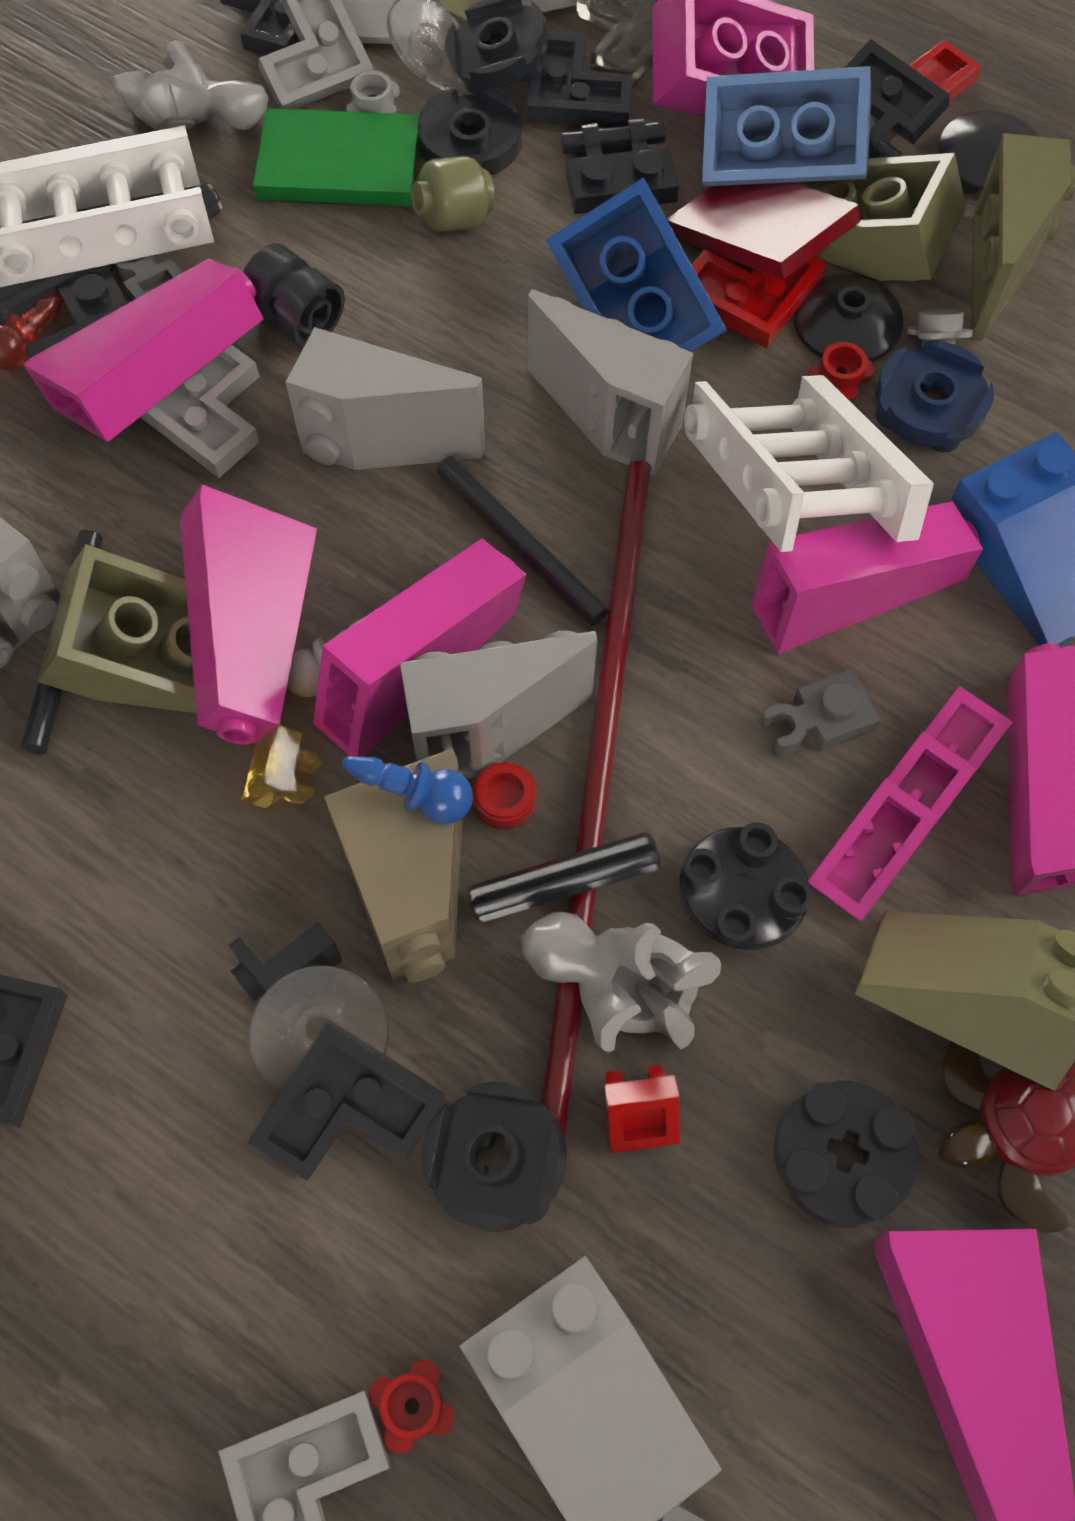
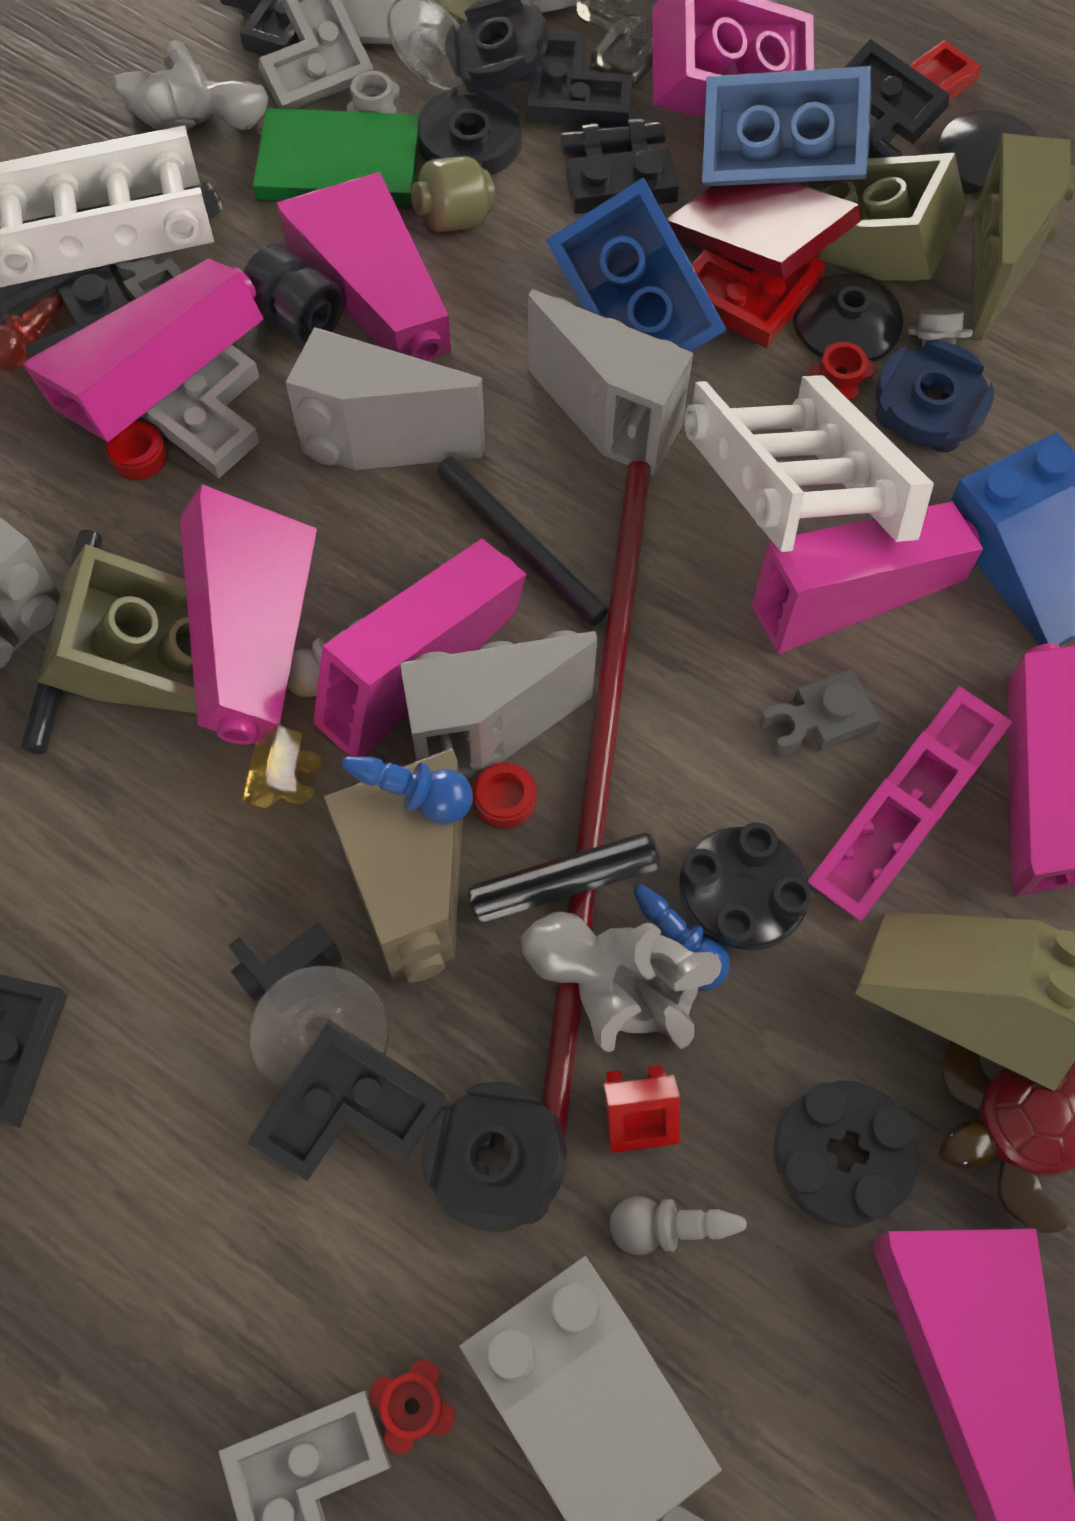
none -> red tile [105,421,168,480]
none -> dark pink slope [277,172,451,361]
none -> light grey bar [609,1196,747,1256]
none -> blue bar [634,884,730,990]

